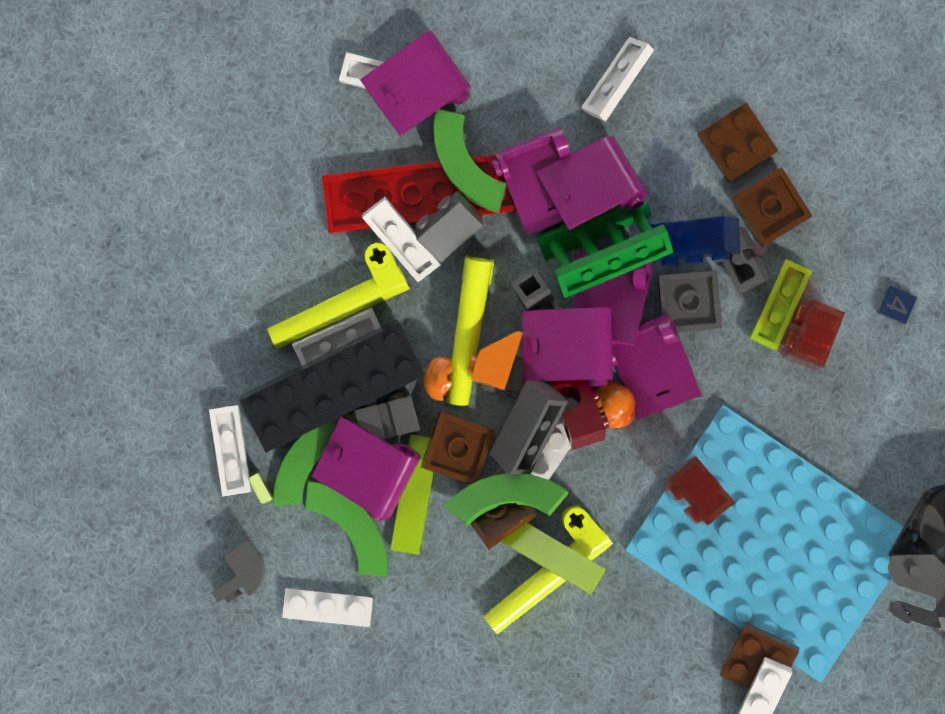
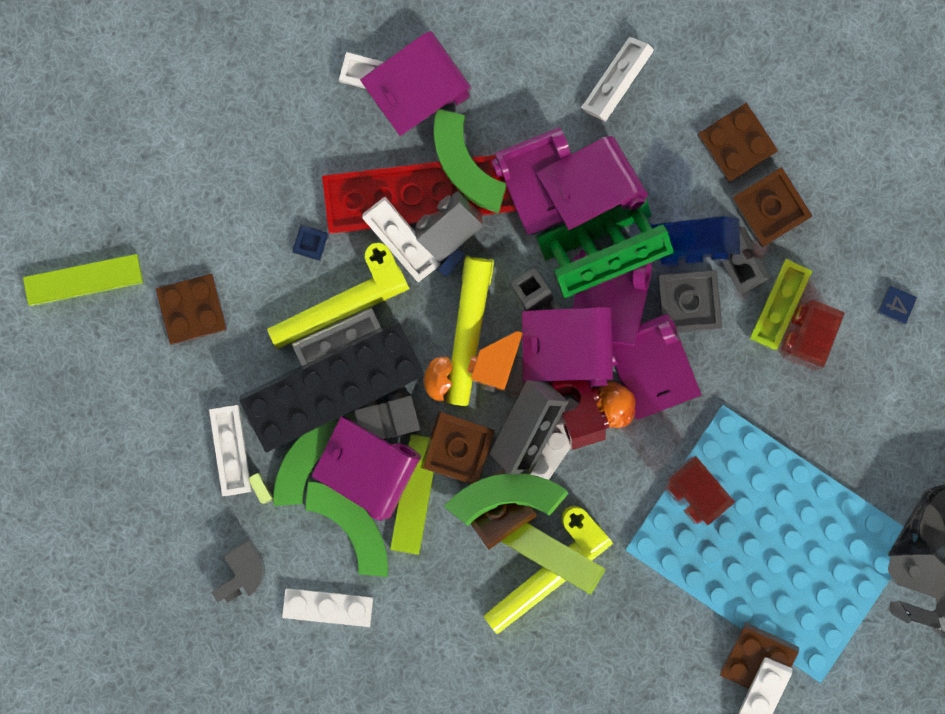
none -> lime tile [23,254,144,306]
none -> reddish brown plate [156,274,227,345]
none -> dark blue tile [292,225,329,261]
none -> dark blue tile [436,248,465,277]

